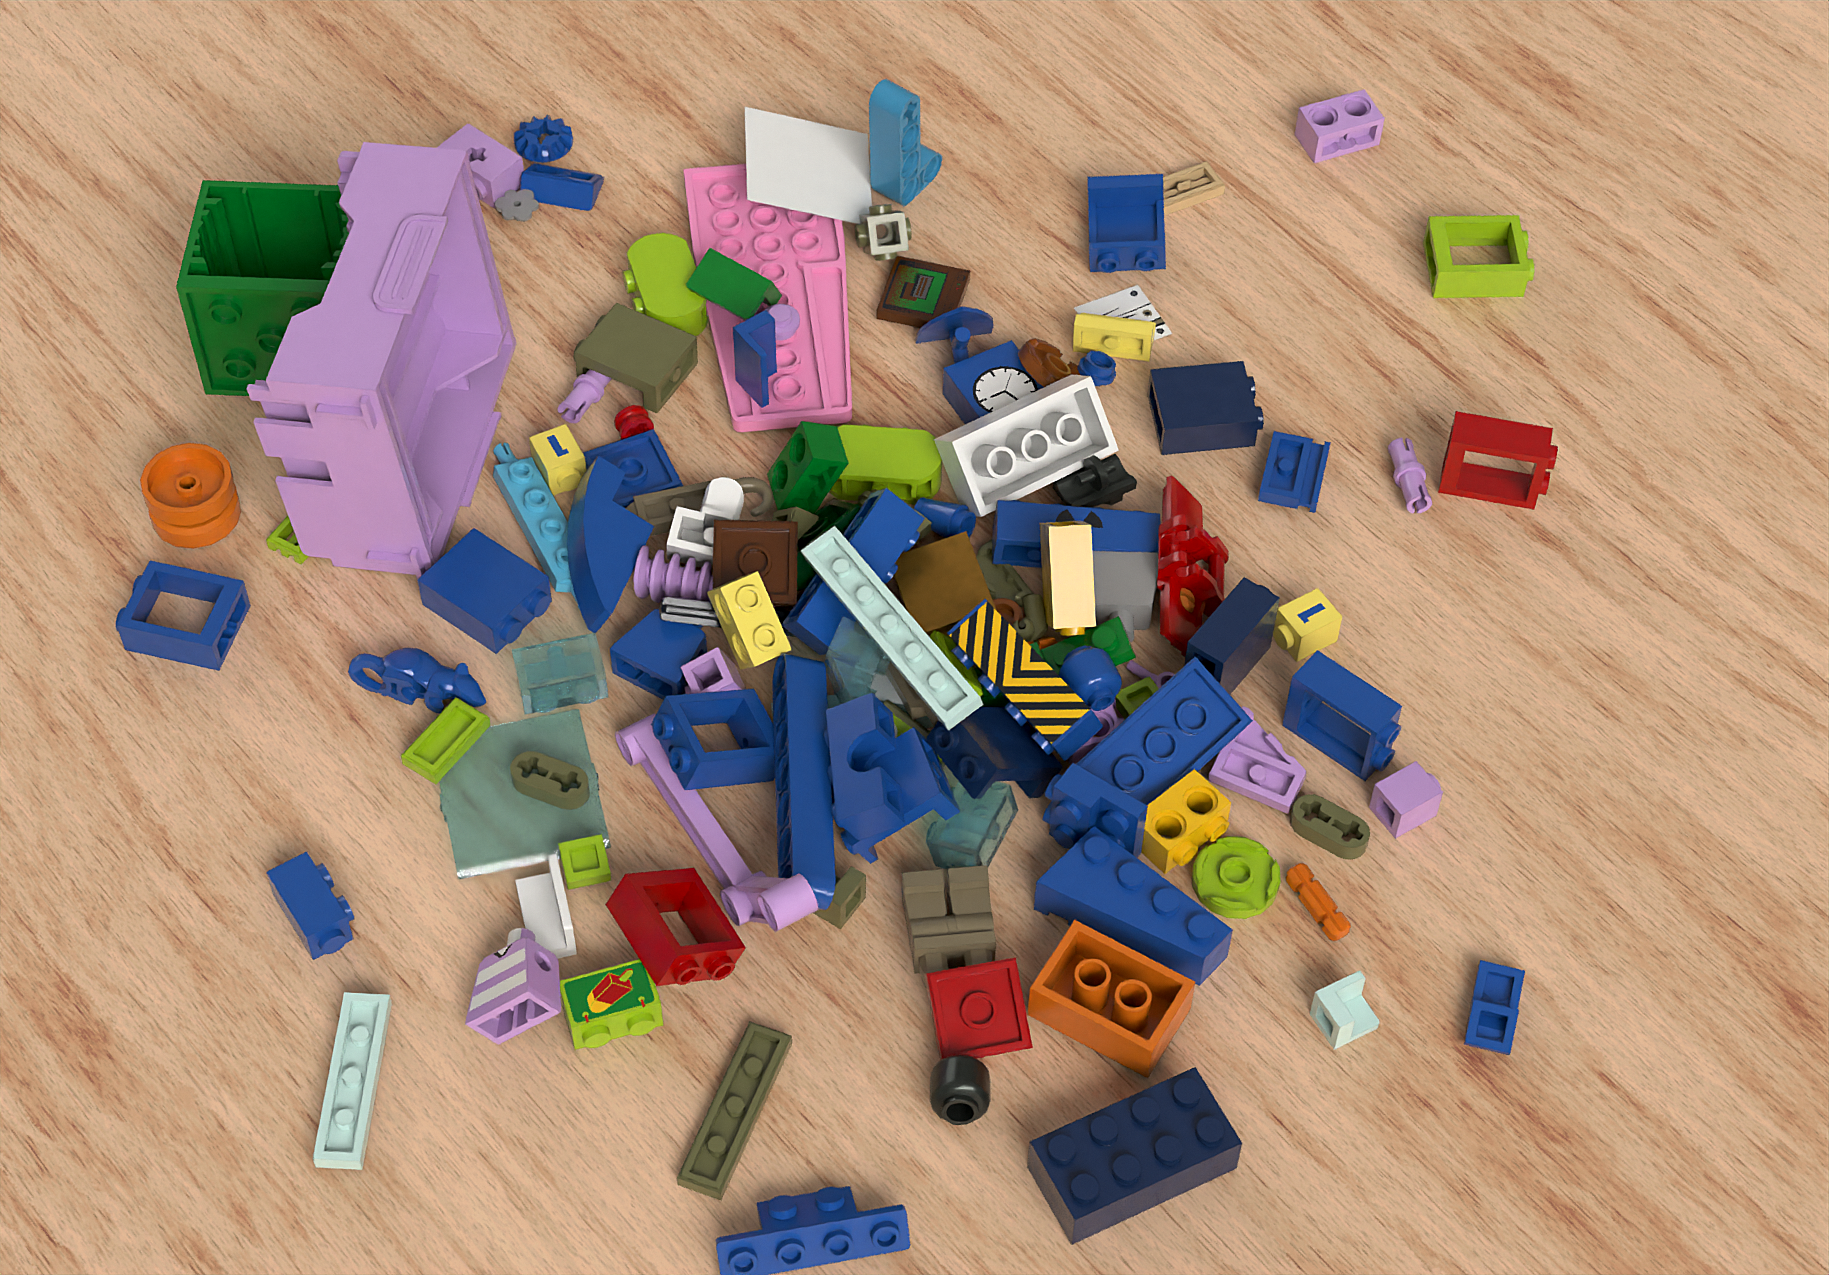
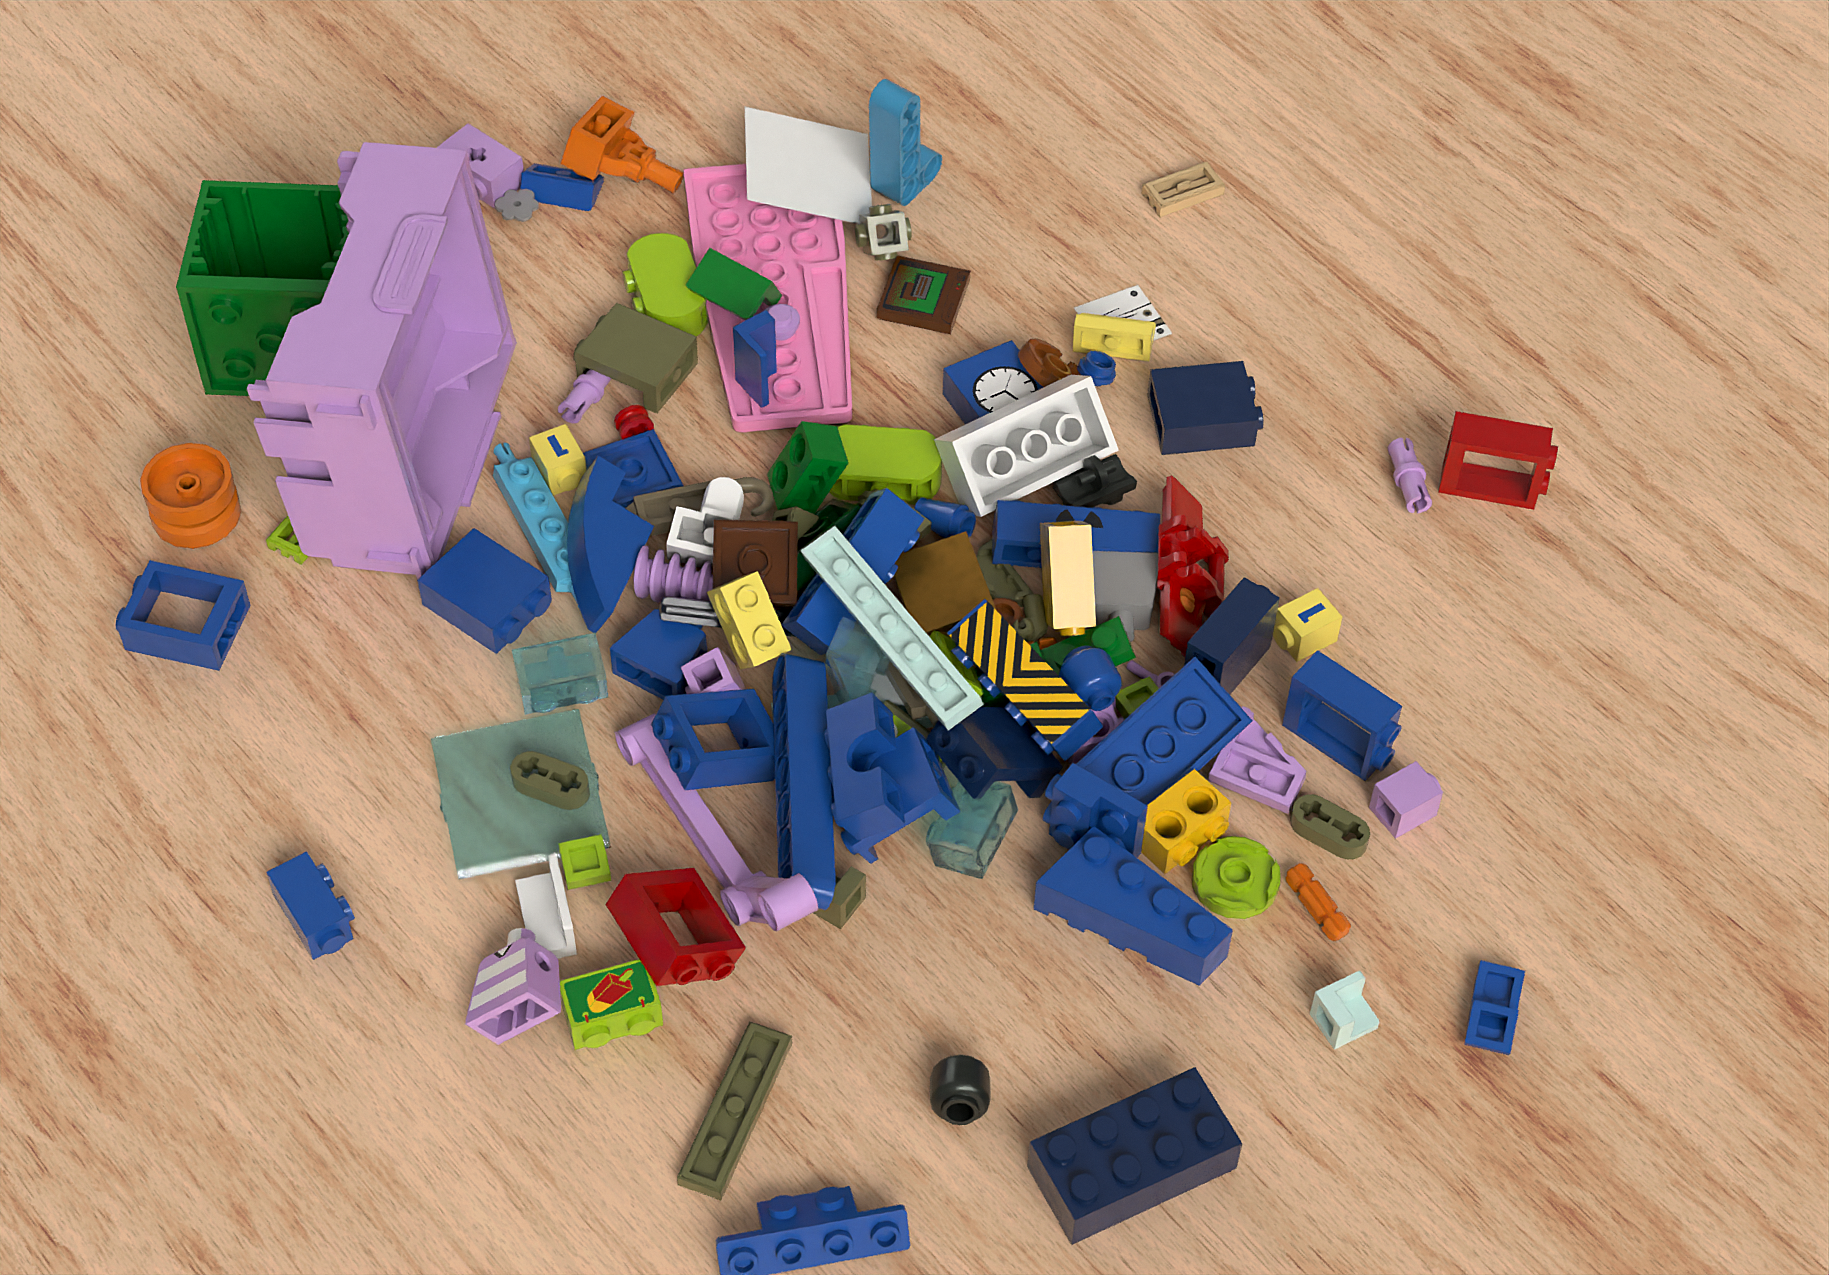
light aqua plate [313,992,392,1170] -> none
blue animal [348,648,487,714] -> none
lime tile [401,697,491,784] -> none
blue gear [514,115,573,163] -> none
dark tan hips [902,865,996,988] -> none
blue shield [915,306,994,364] -> none
red tile [925,957,1033,1060] -> none
orange brick [1027,920,1196,1078] -> none
blue panel [1087,174,1166,273] -> none
blue plate [1258,431,1331,513] -> none
lavender brick [1295,89,1385,163] -> none
lime window [1423,215,1534,298] -> none
none -> orange brick [560,96,684,194]

